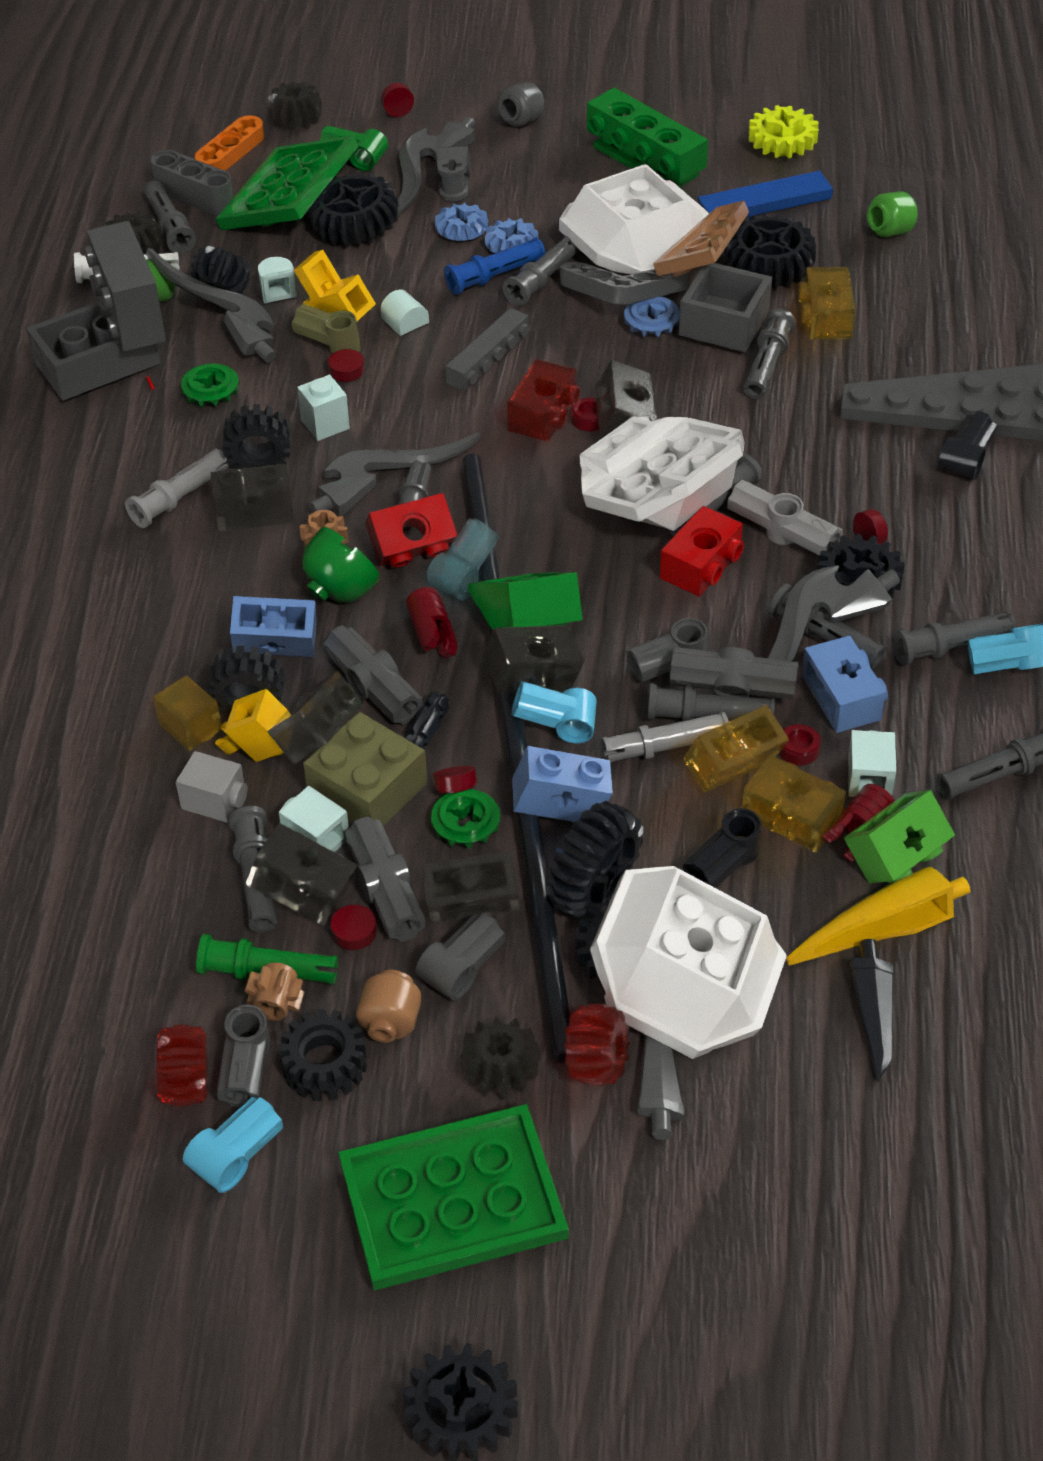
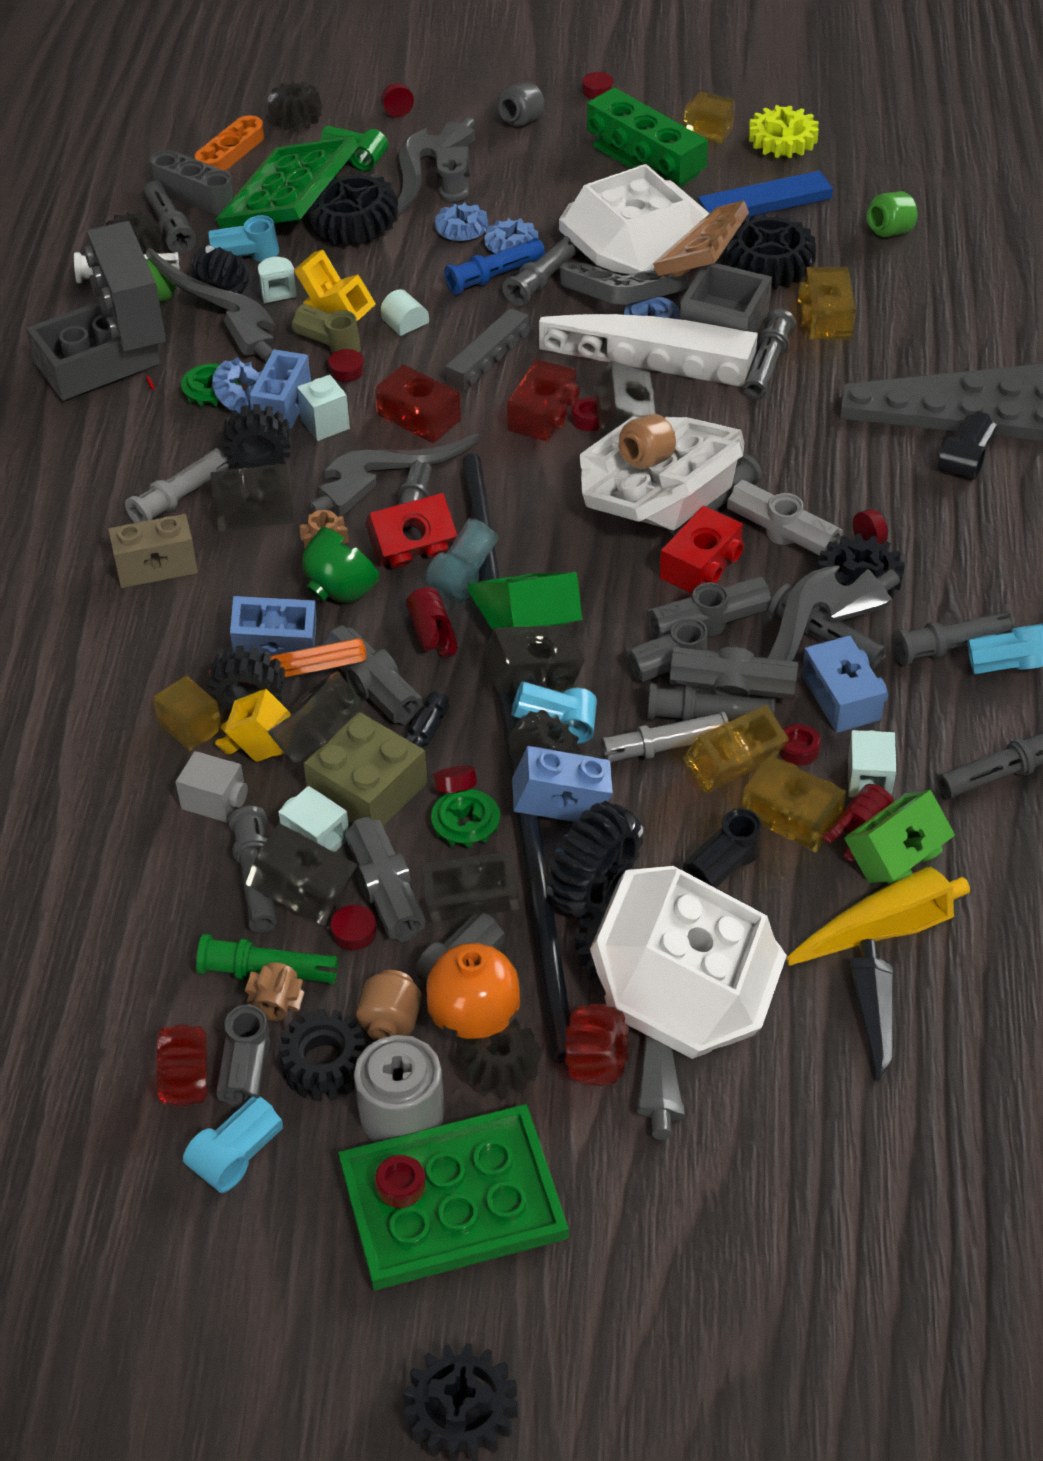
none -> dark tan brick [108,513,198,588]
none -> medium azure piece [209,215,279,261]
none -> orange axle [209,638,366,685]
none -> medium blue gear [212,357,261,413]
none -> medium blue brick [249,349,311,429]
none -> light grey piece [354,1035,445,1142]
none -> clear red brick [375,364,461,444]
none -> dark red tile [375,1155,426,1208]
none -> orange cylinder [426,943,520,1039]
none -> clear smoke gear [506,709,581,767]
none -> white slope [539,314,758,387]
none -> dark red tile [582,72,614,99]
none -> medium nougat head [619,414,676,469]
none -> dark grey piece [647,577,772,639]
none -> clear yellow brick [684,91,735,144]

